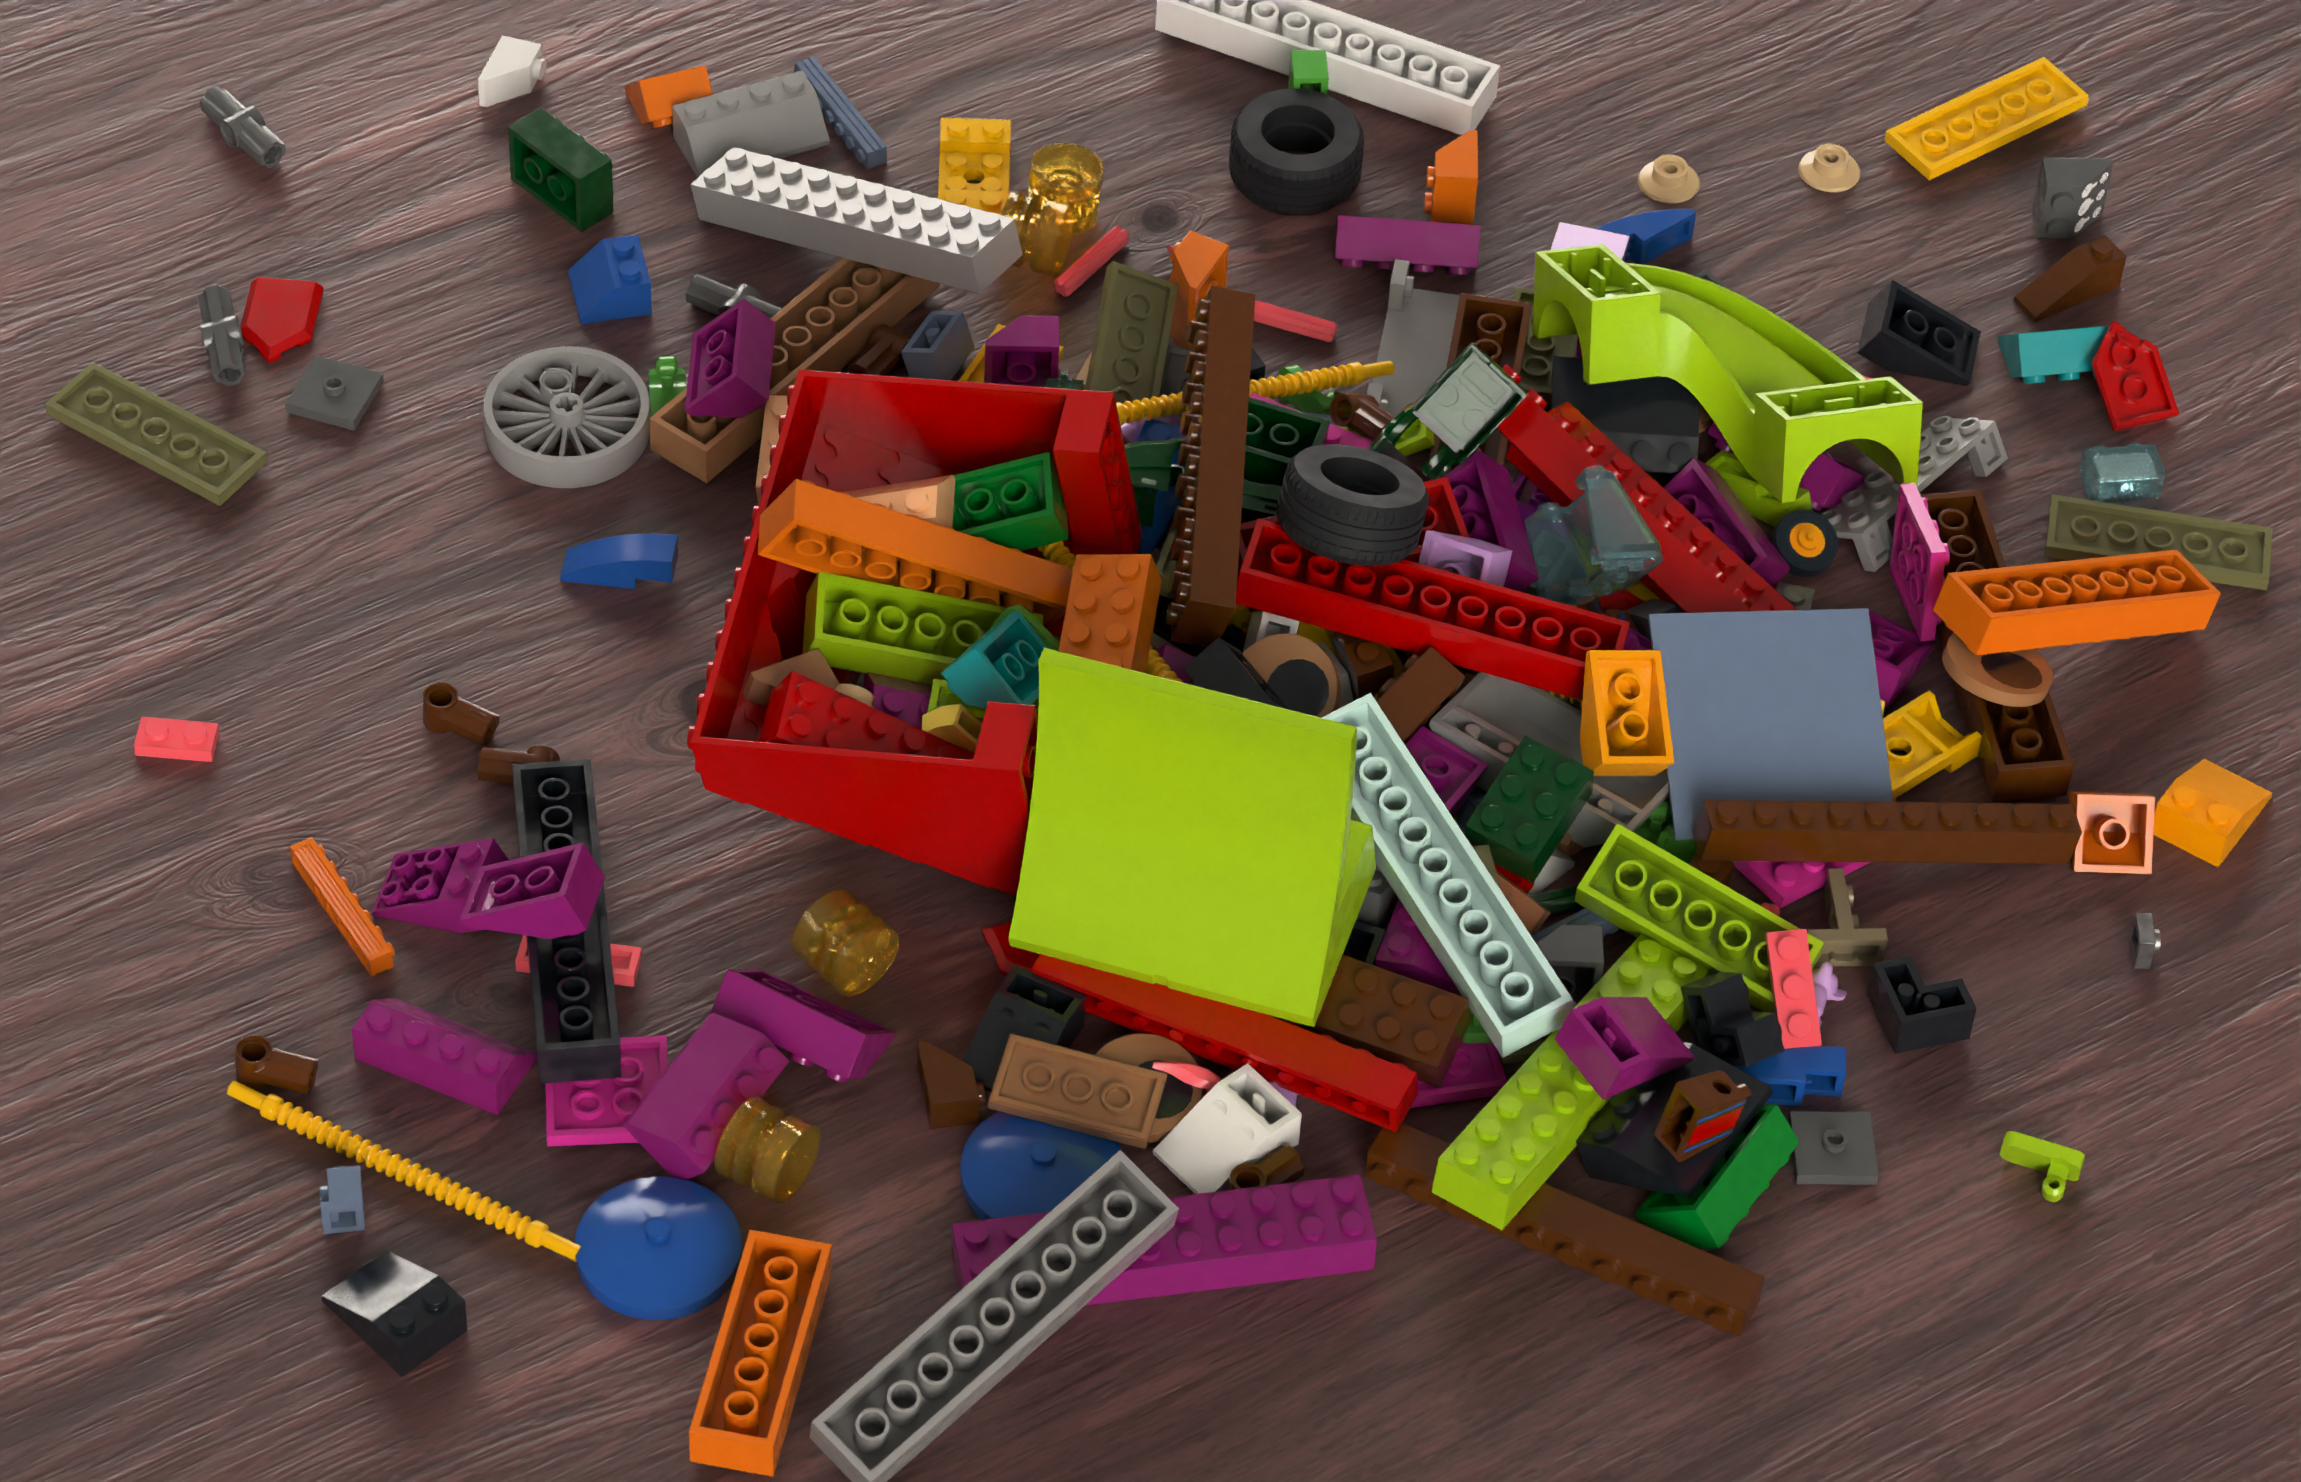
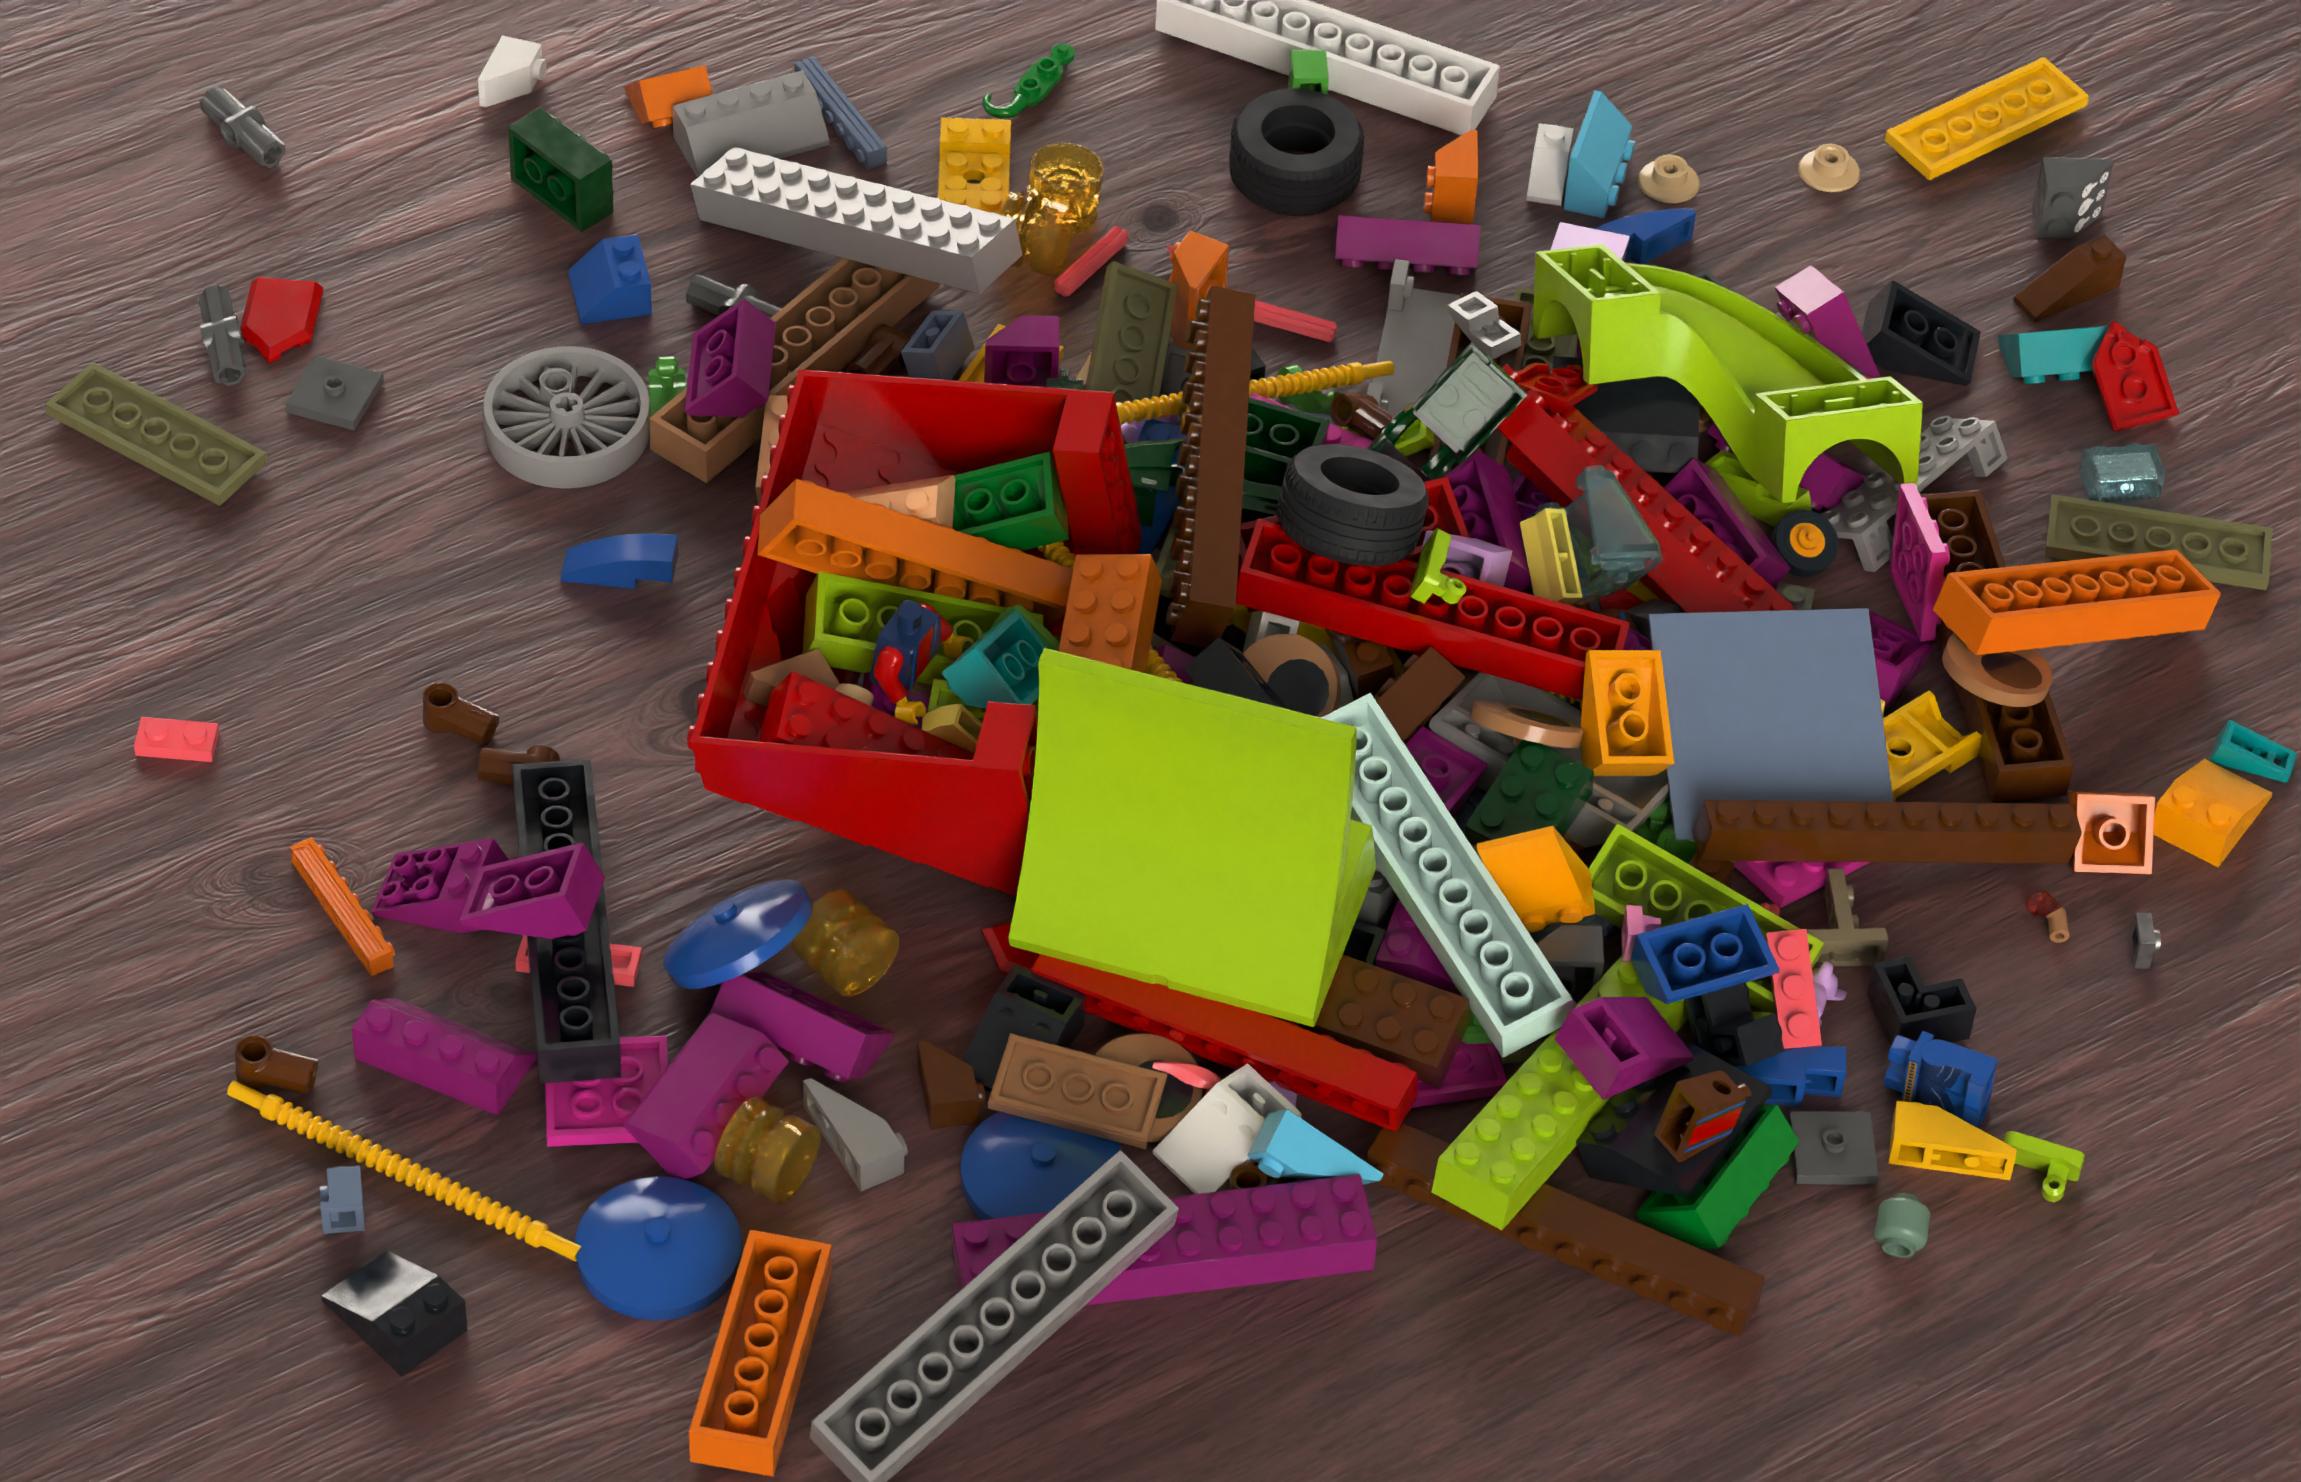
none -> blue dish [664,880,813,989]
none -> light grey slope [803,1078,908,1192]
none -> torso [869,600,974,725]
none -> green piece [982,43,1075,119]
none -> medium azure slope [1247,1109,1383,1185]
none -> lime piece [1410,528,1466,604]
none -> light grey slope [1447,291,1522,359]
none -> medium nougat piece [1470,700,1584,748]
none -> light orange slope [1477,826,1595,932]
none -> red tile [1516,363,1598,413]
none -> light yellow piece [1520,508,1583,606]
none -> white slope [1526,123,1574,206]
none -> medium azure slope [1563,90,1636,219]
none -> bright pink tile [1621,905,1661,962]
none -> blue slope [1630,904,1779,1004]
none -> magenta slope [1775,265,1880,378]
none -> sand green head [1874,1193,1931,1258]
none -> blue hips [1883,1031,1998,1128]
none -> yellow slope [1888,1101,2017,1180]
none -> arm [2025,890,2070,943]
none -> teal slope [2209,720,2297,783]

